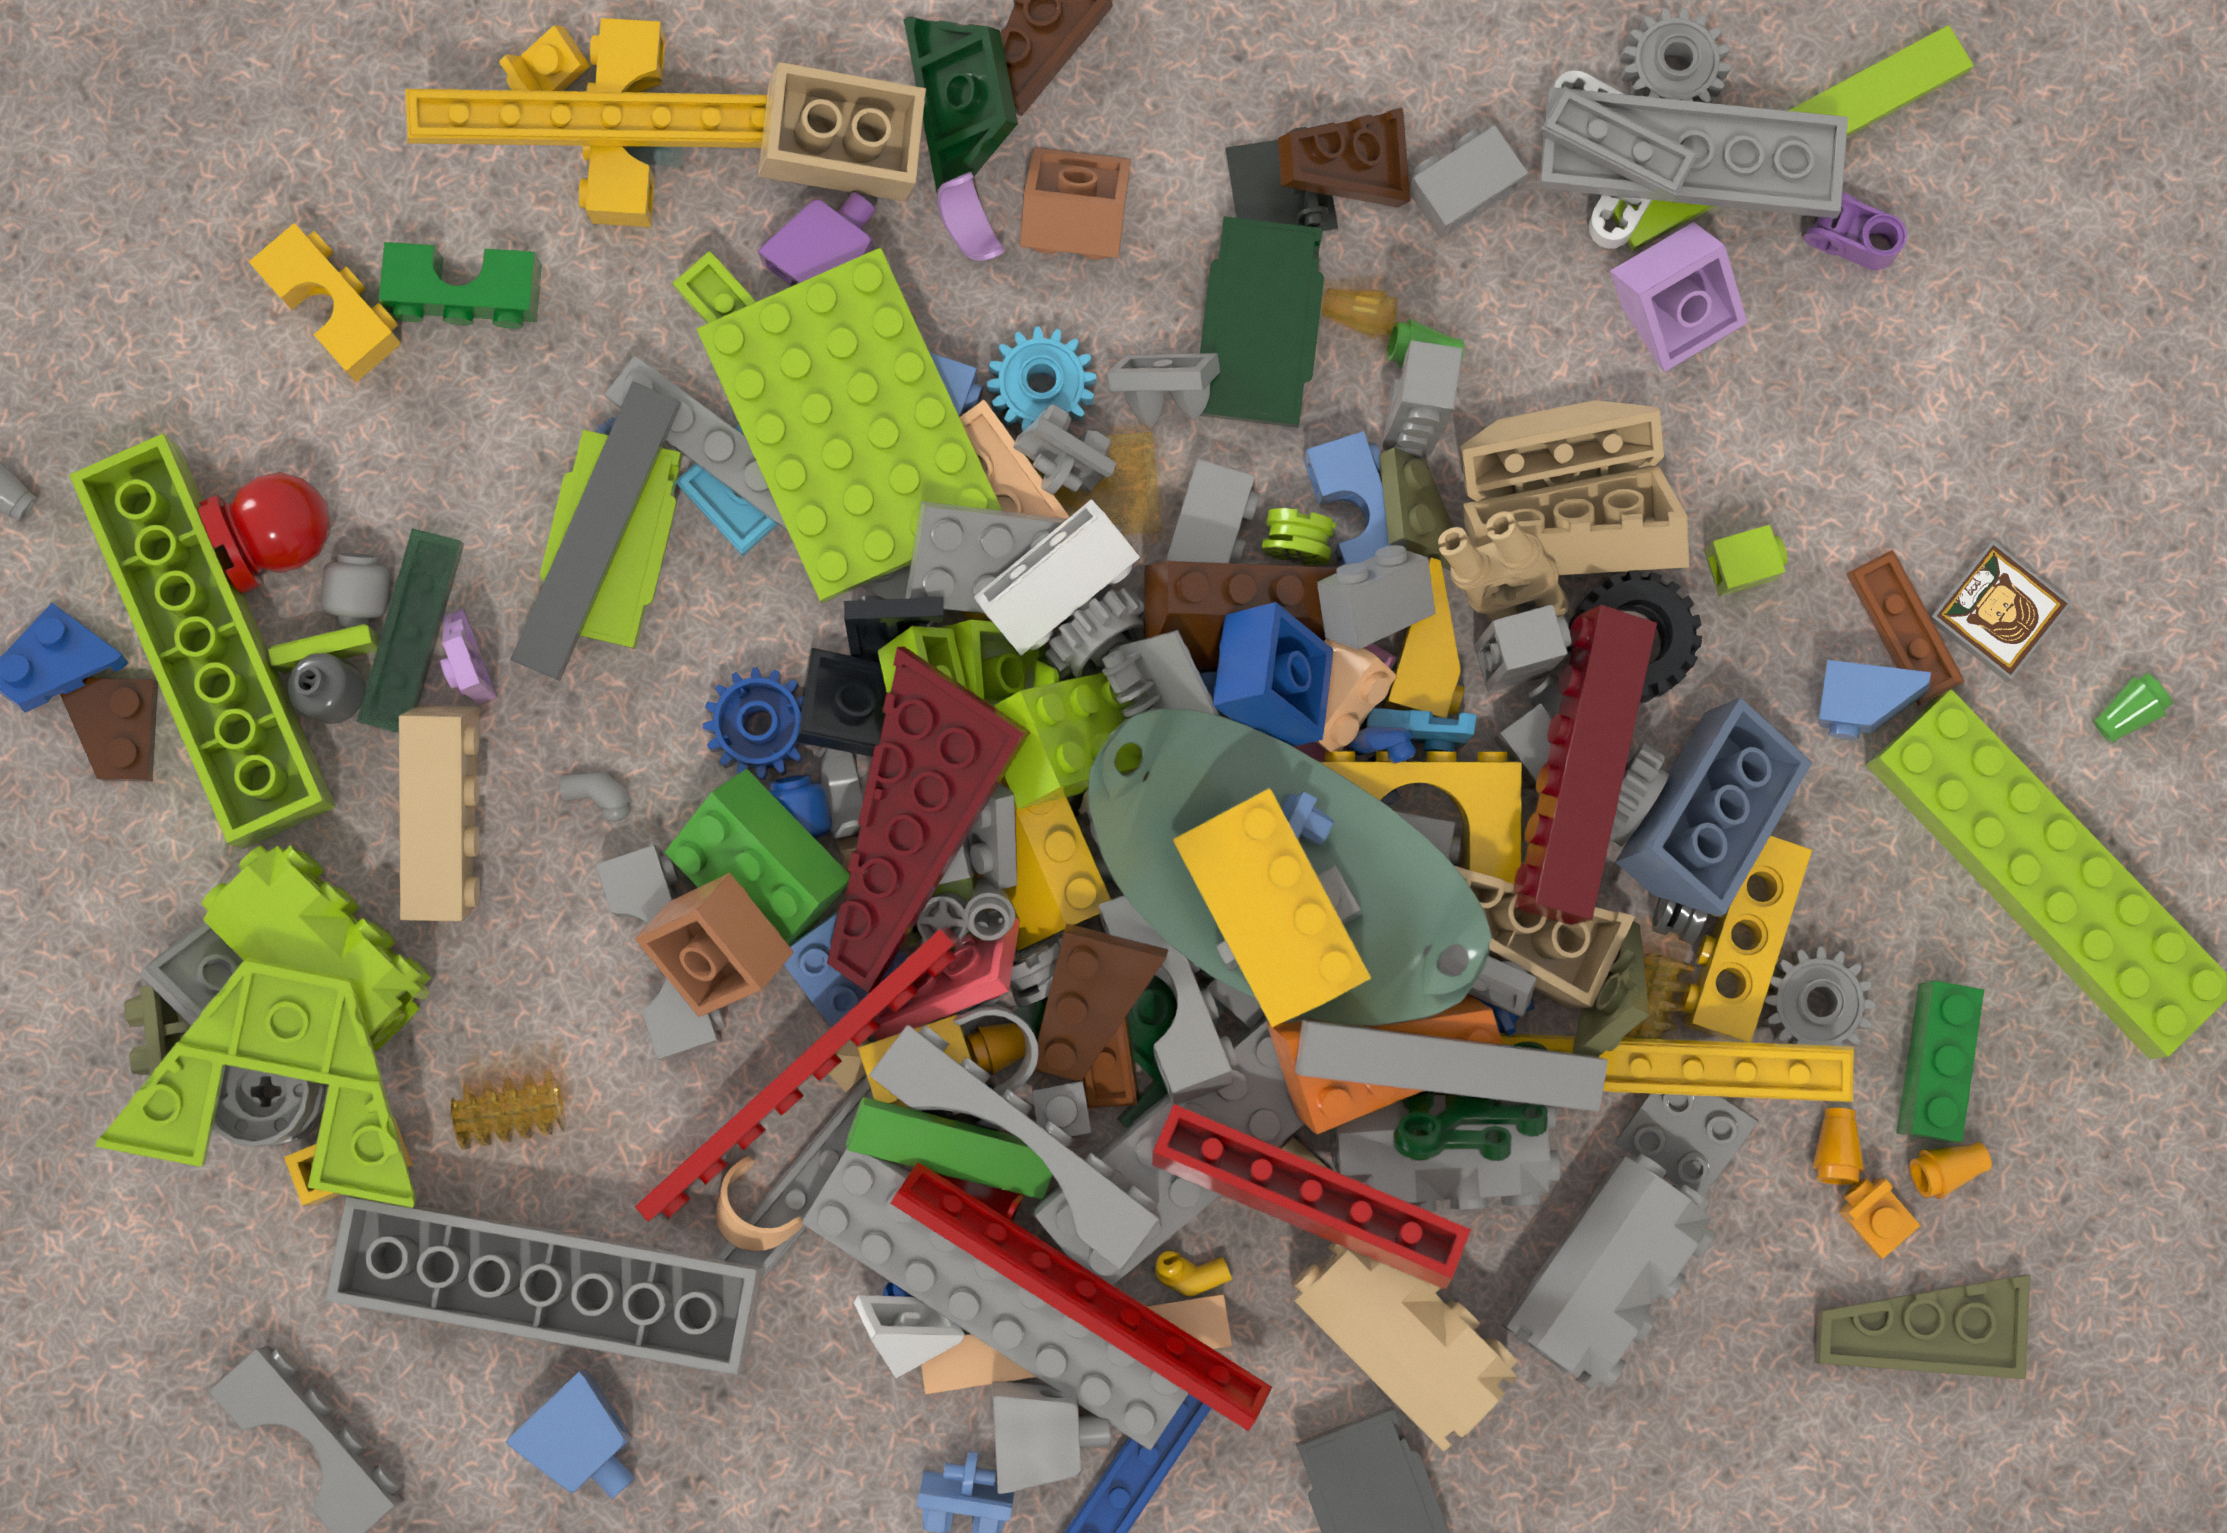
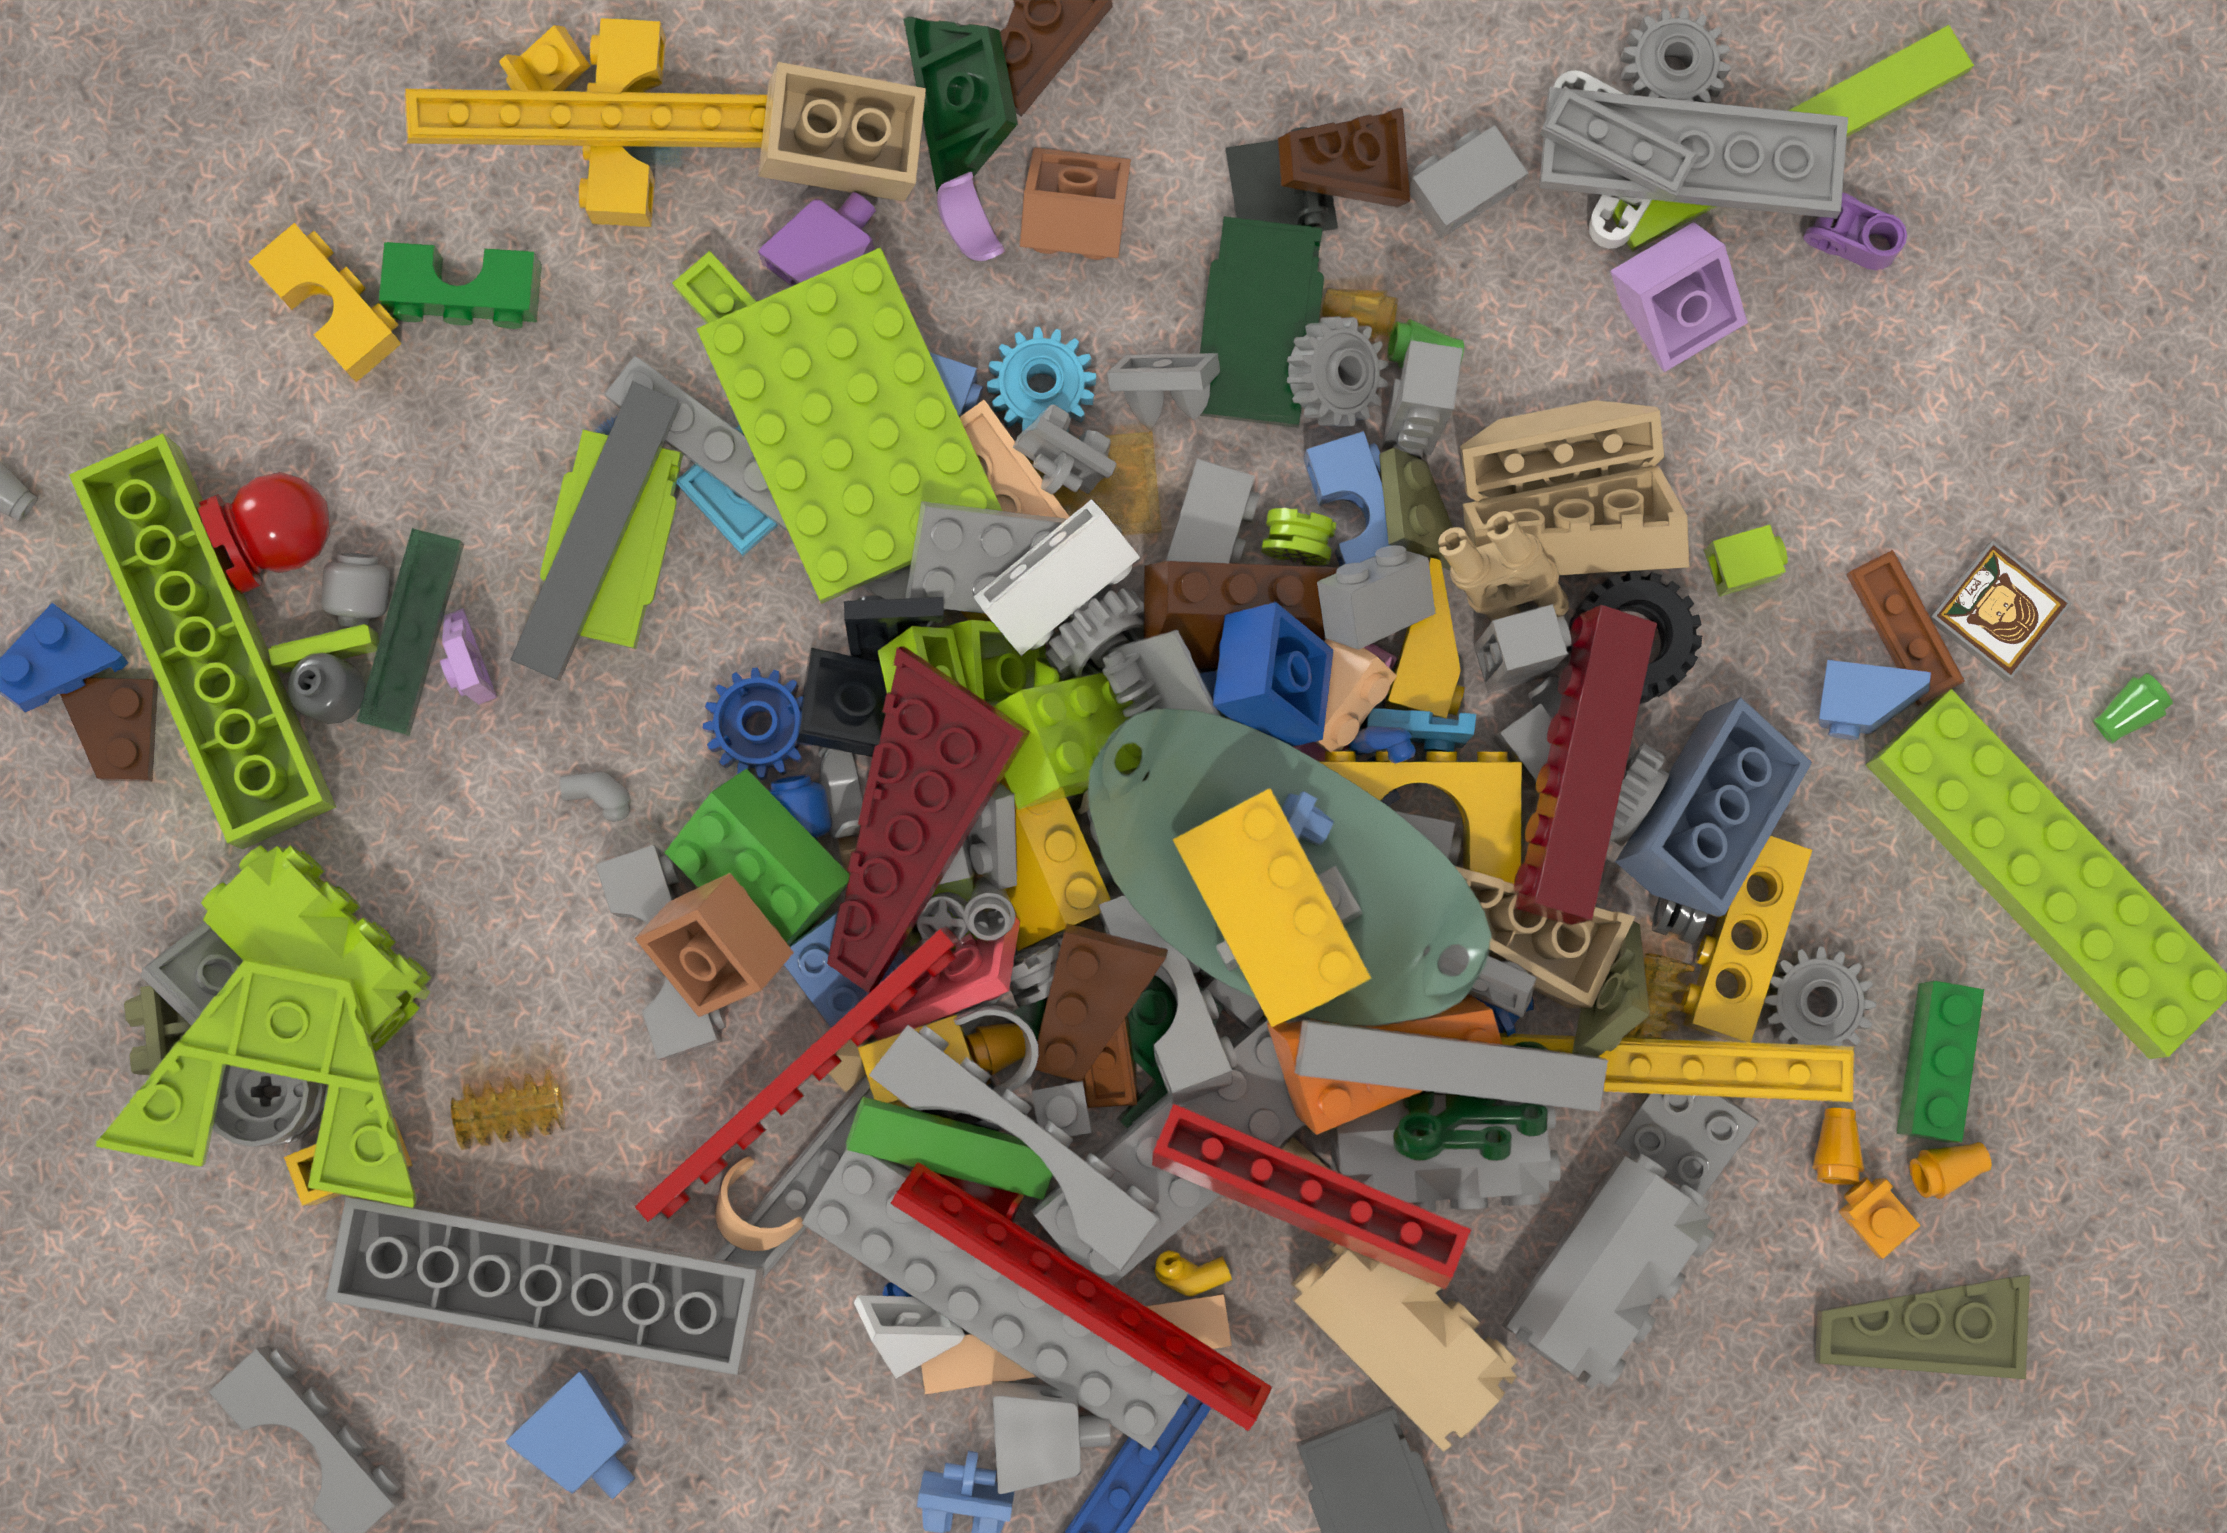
tan wedge [399,705,480,921] -> none
none -> light grey gear [1287,316,1388,427]

